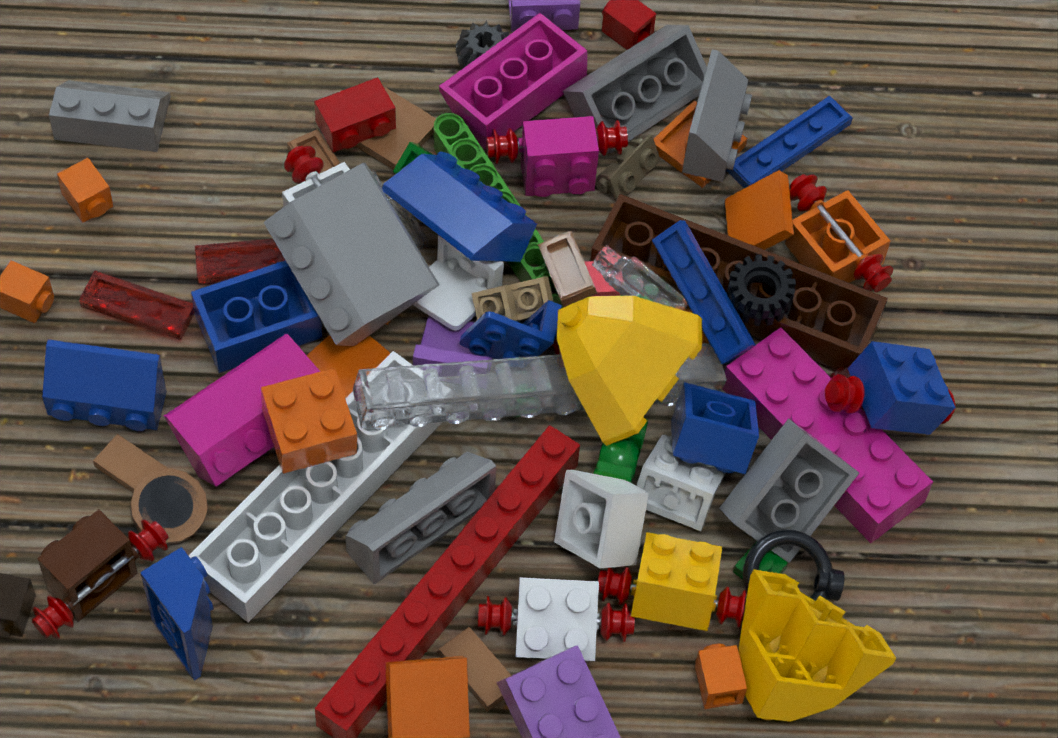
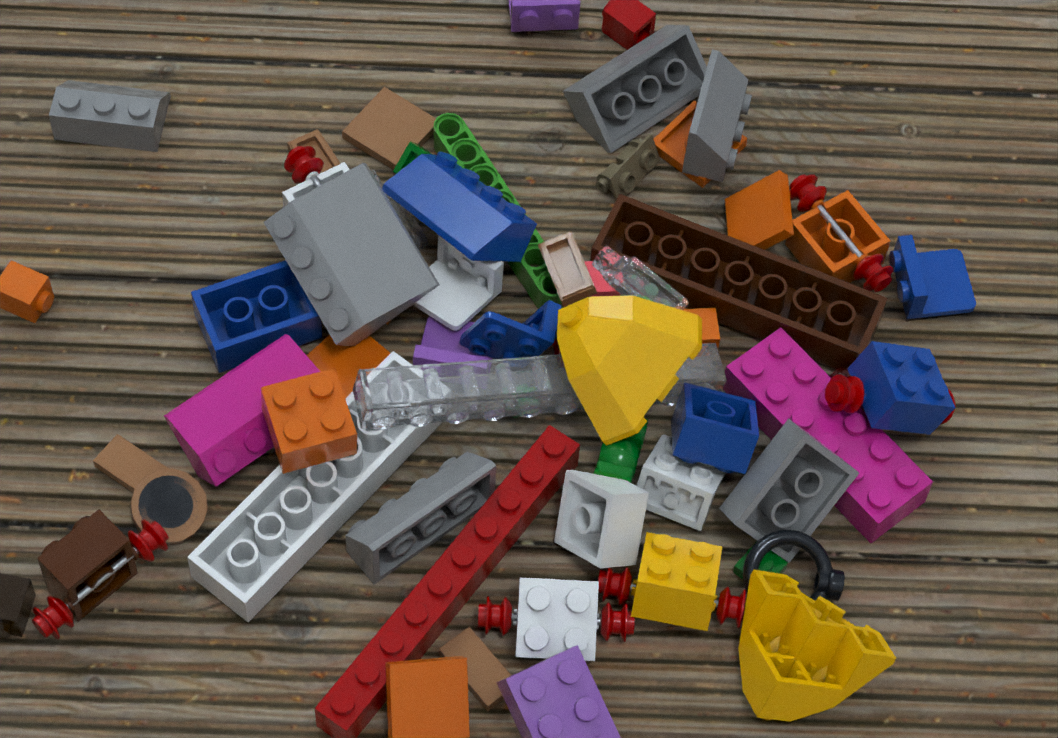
blue slope [42,340,167,431] -> none
orange brick [57,158,114,223] -> none
clear red plate [79,271,194,340] -> none
blue slope [140,547,214,681] -> none
clear red plate [195,239,285,284] -> none
red brick [314,77,396,152] -> none
dark pink slope [439,13,587,151] -> none
dark grey gear [456,20,509,68] -> none
tan slope [471,276,554,321] -> none
dark pink brick [486,116,628,197] -> none
blue tile [652,220,756,365] -> none
orange brick [695,643,747,709] -> none
blue tile [726,96,853,188] -> none
black tyre [727,254,796,326] -> none
none -> blue bracket [889,235,976,319]

